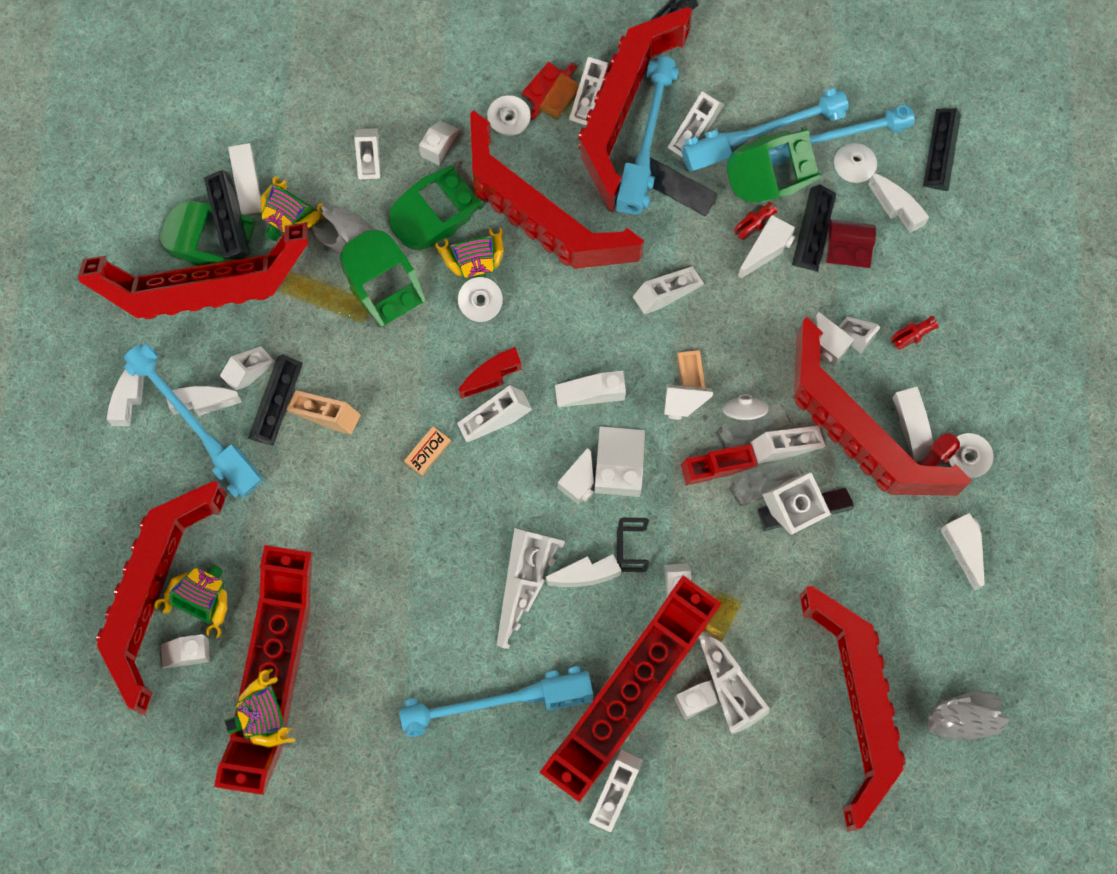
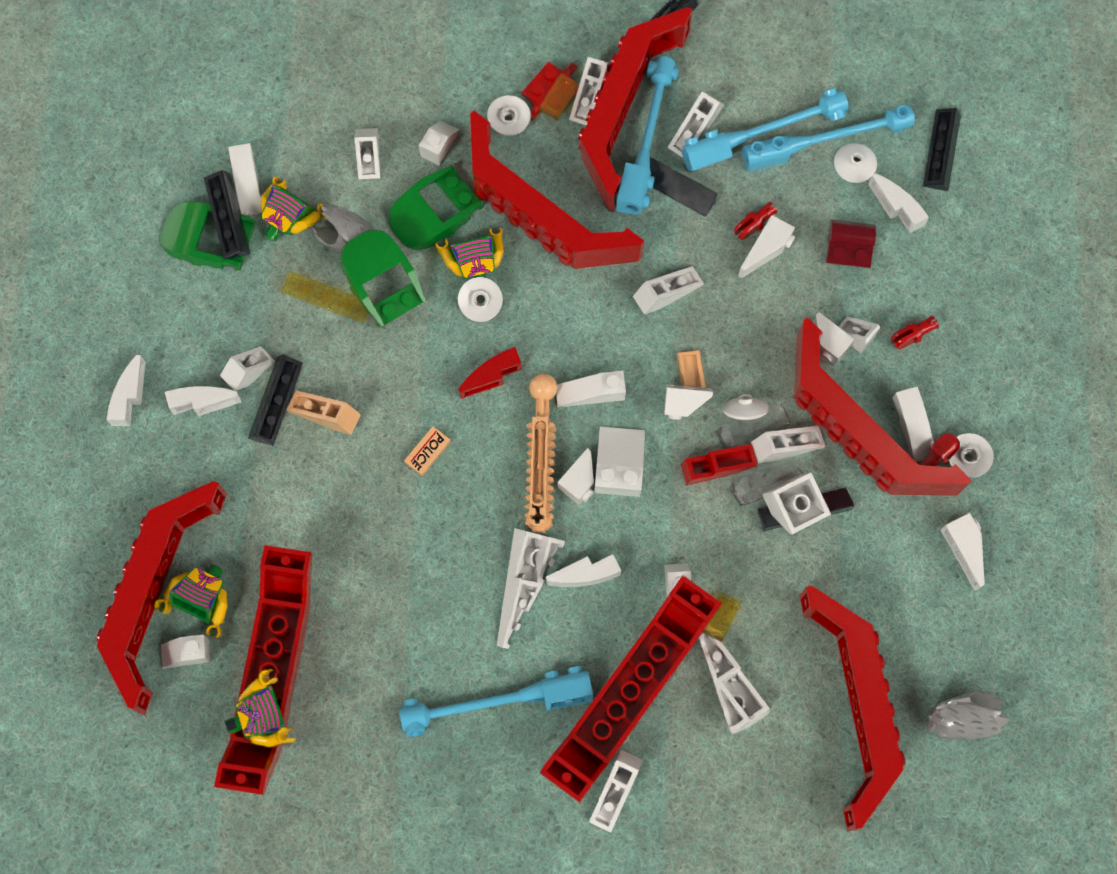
red slope [78,222,308,319] -> none
medium azure bar [123,343,265,498] -> none
white slope [457,385,532,442] -> none
black piece [617,518,649,572] -> none
white slope [674,679,720,720] -> none
green slope [726,127,821,203] -> none
black slope [792,184,836,272] -> none
none -> light nougat gear [525,373,557,534]

